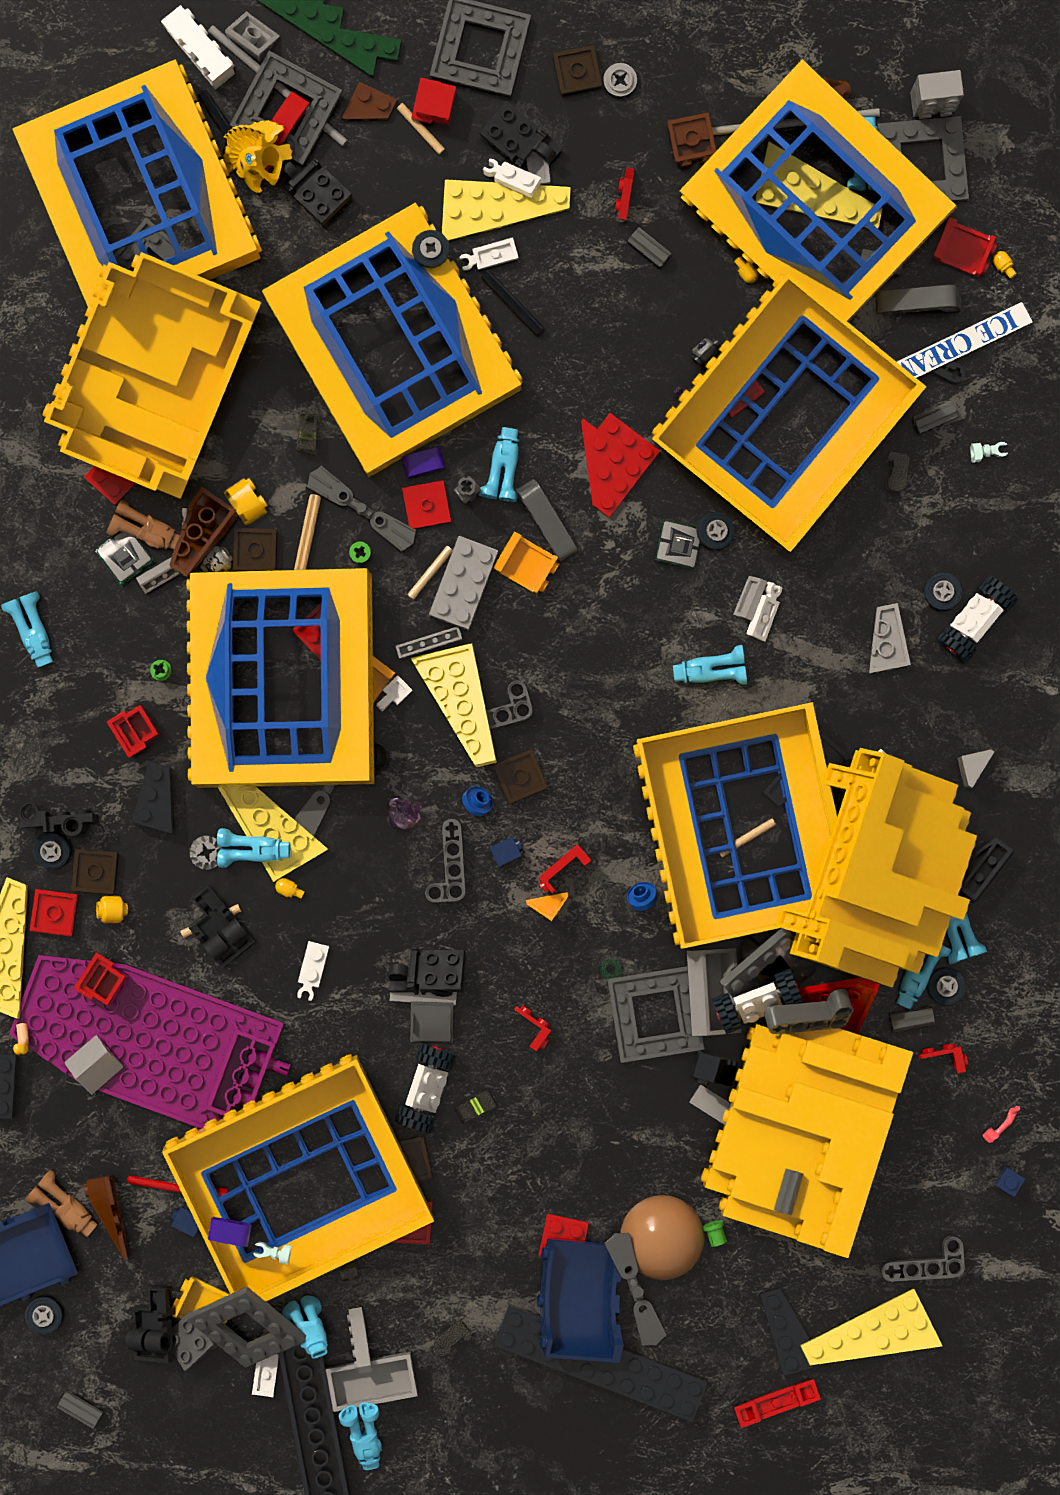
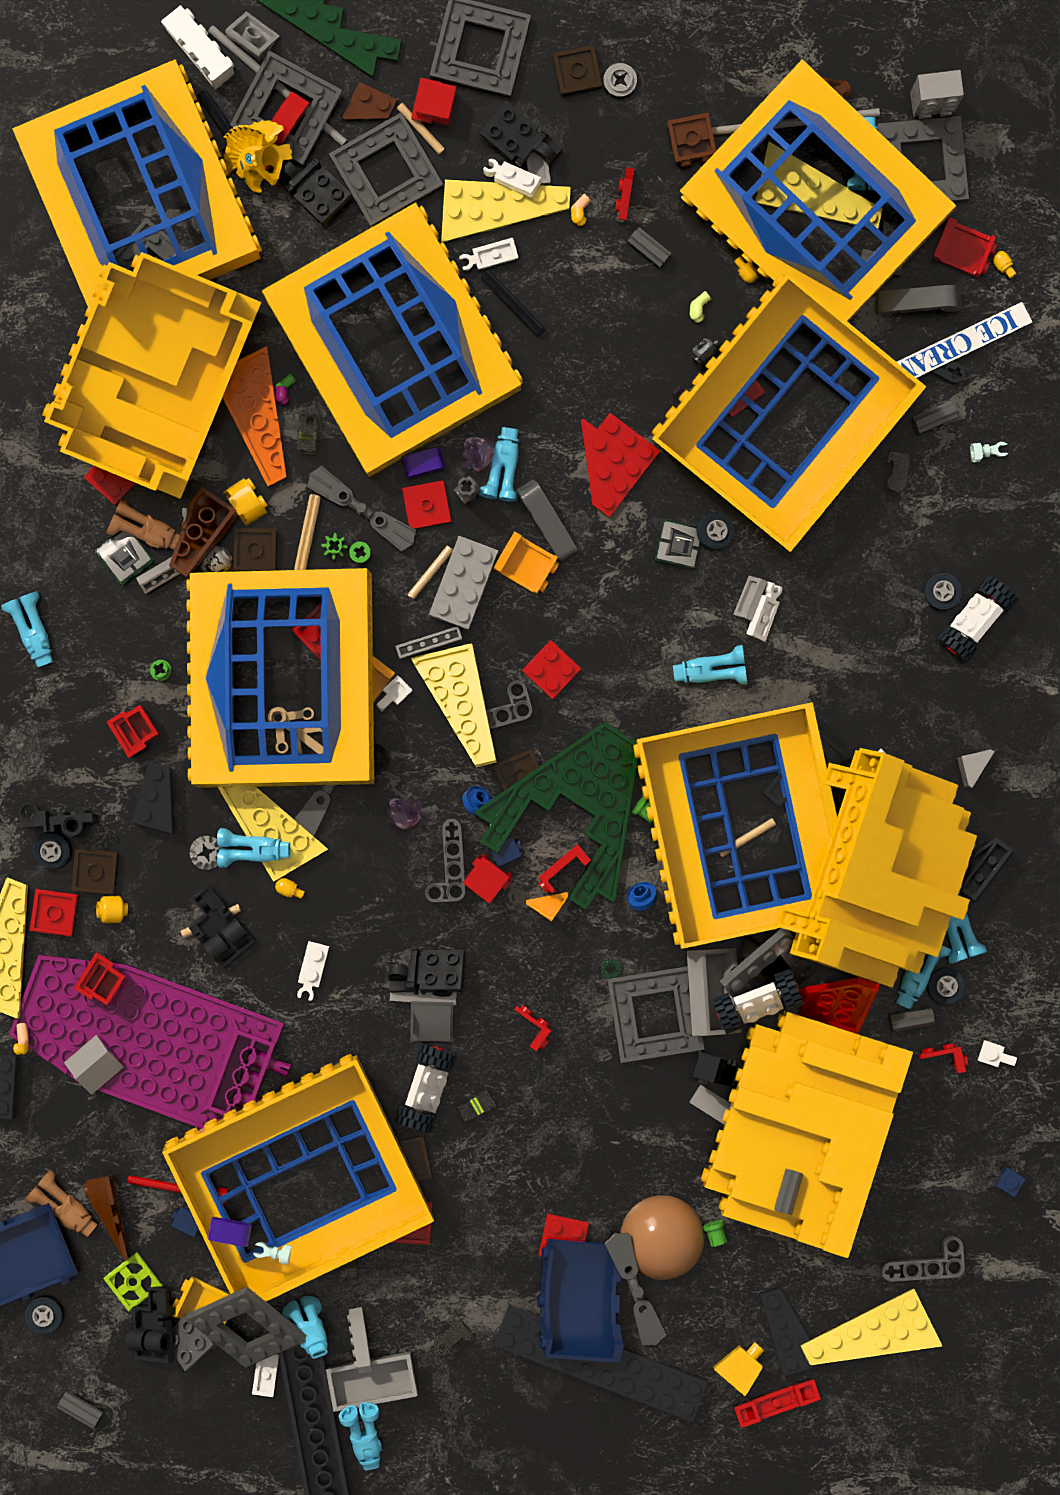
black wheel [412,230,450,268] -> none
dark grey beam [764,989,853,1034] -> none
light grey wing [869,603,911,674] -> none
coral piece [983,1106,1020,1143] -> none
none -> lime piece [103,1252,163,1312]
none -> orange wing [222,346,287,487]
none -> tan plant [268,707,324,754]
none -> arm [275,373,296,405]
none -> bright green gear [321,533,348,560]
none -> dark grey plate [329,112,443,227]
none -> clear purple piece [462,437,495,472]
none -> red plate [463,854,513,903]
none -> dark green wing [474,722,638,910]
none -> red plate [522,640,581,700]
none -> arm [571,194,591,226]
none -> bright green bush [632,796,653,823]
none -> yellowish green arm [690,292,711,323]
none -> yellow torso [713,1342,764,1396]
none -> white plate [978,1040,1017,1067]

